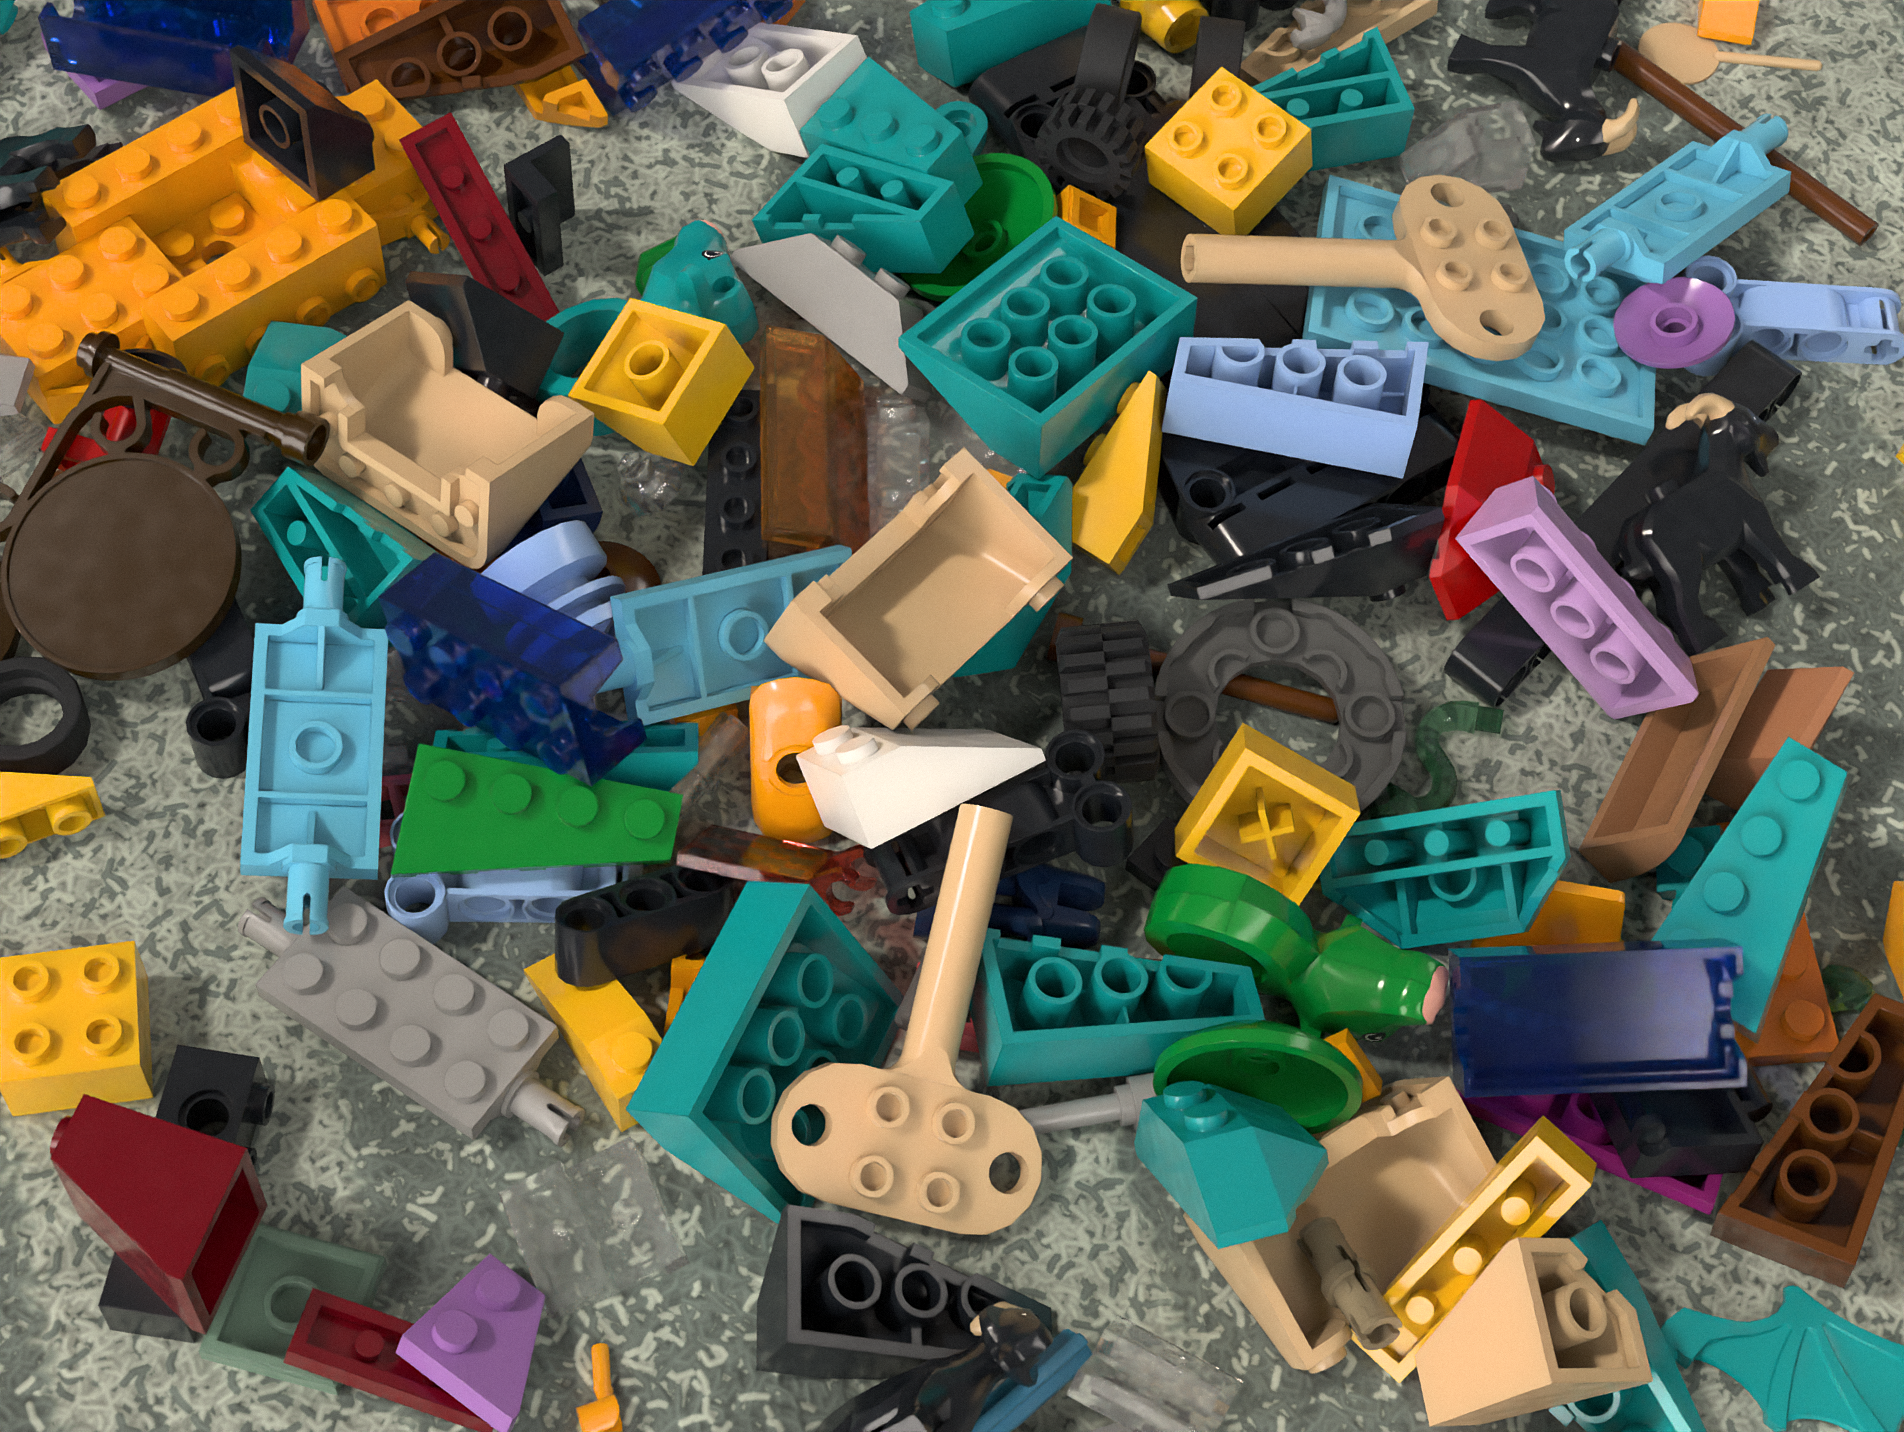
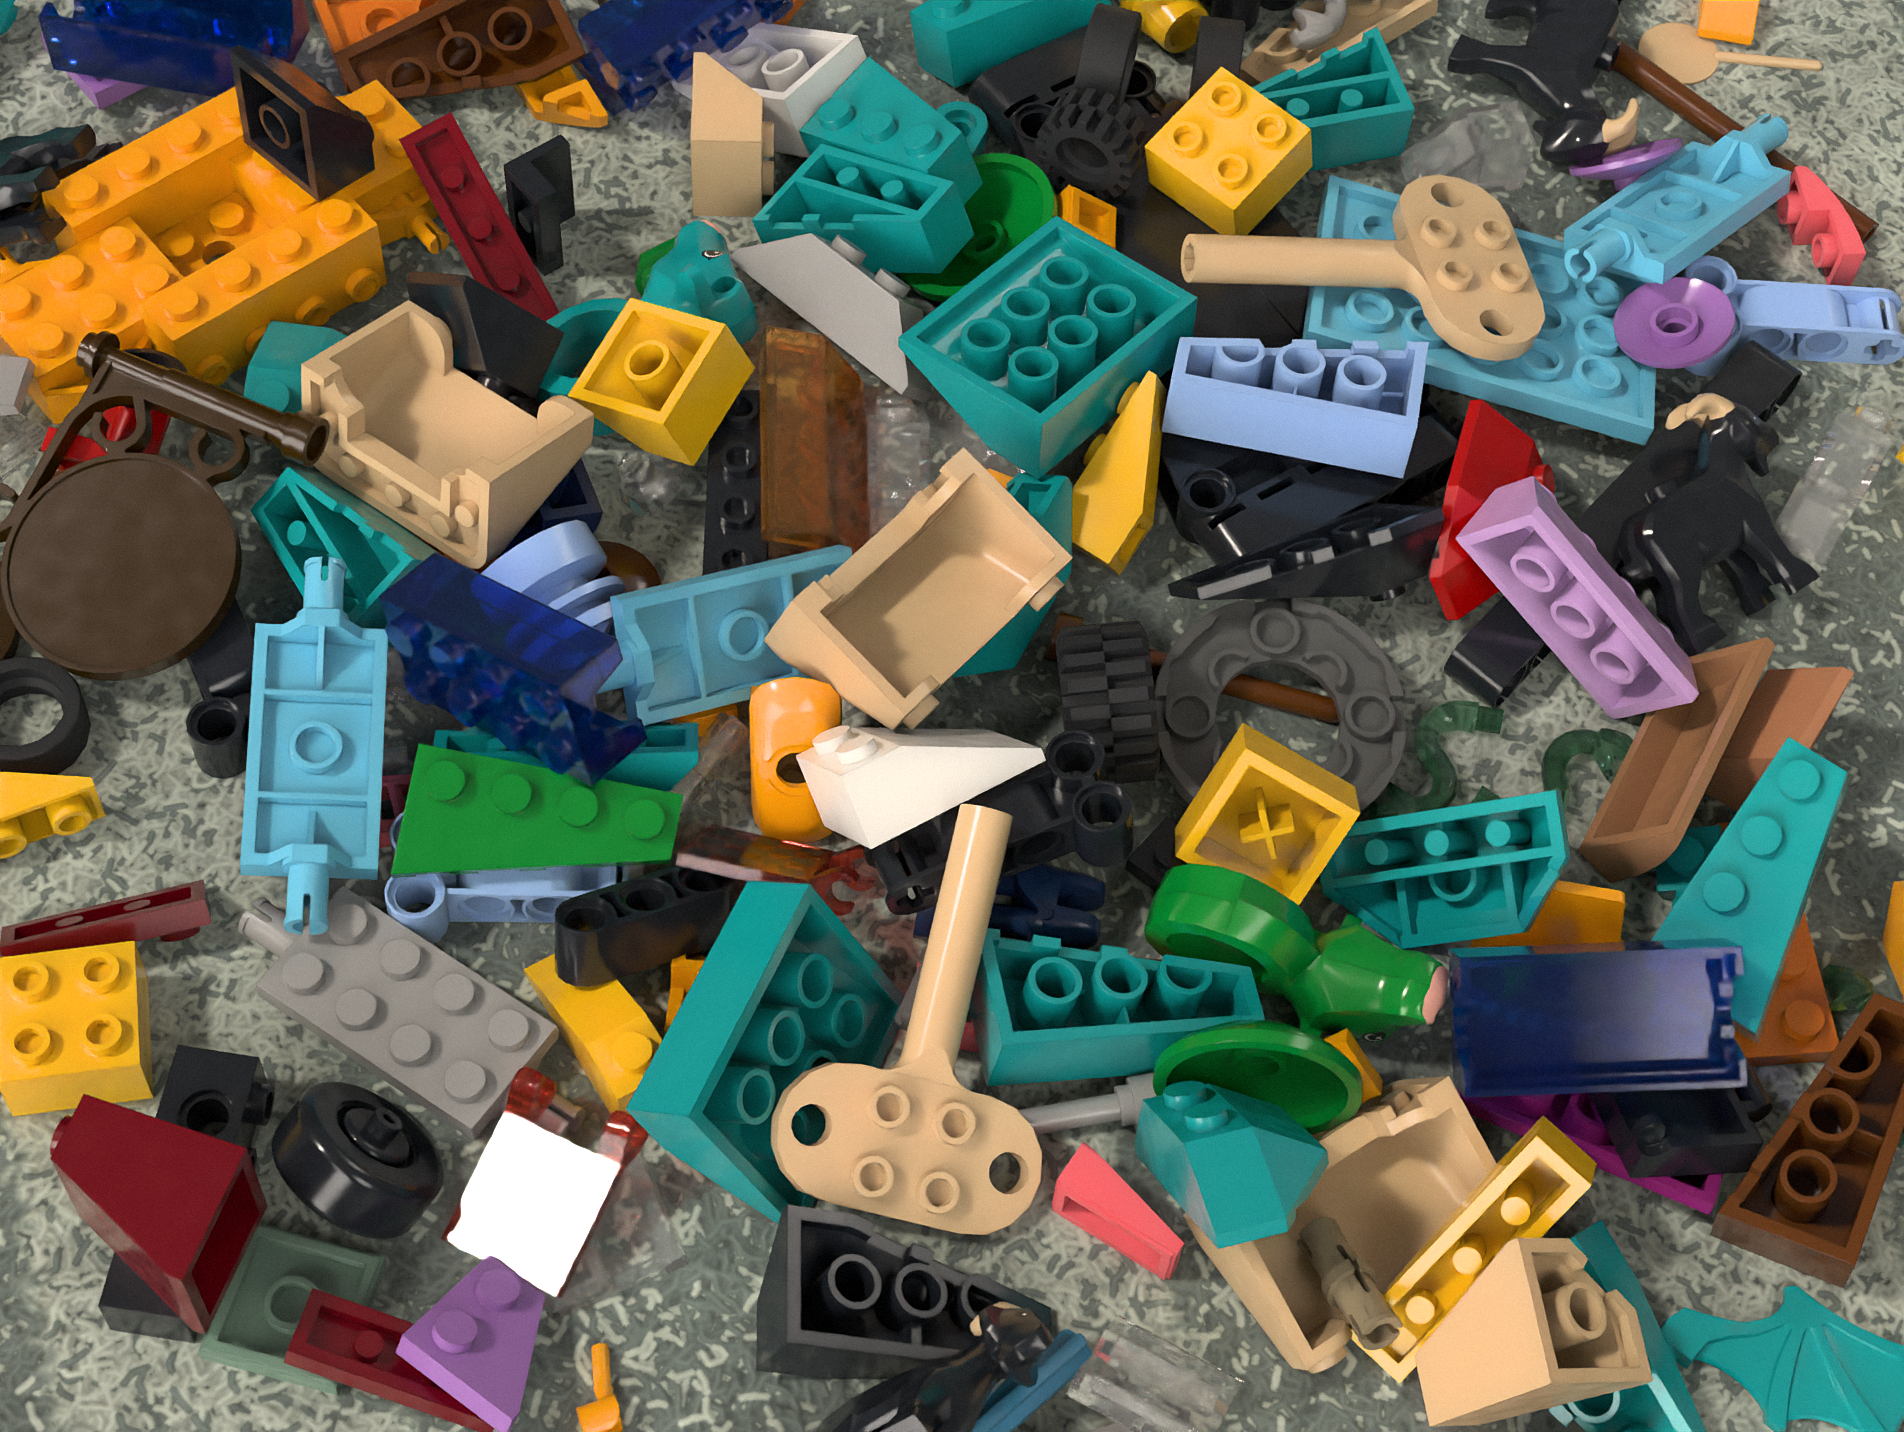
none -> dark red plate [0,879,212,957]
none -> black wheel [272,1082,444,1239]
none -> flag [441,1067,649,1299]
none -> tan slope [691,52,774,217]
none -> coral slope [1051,1142,1184,1280]
none -> clear green animal [1471,728,1633,815]
none -> medium lavender dish [1569,138,1683,191]
none -> clear arch [1774,402,1902,574]
none -> coral slope [1777,166,1866,286]

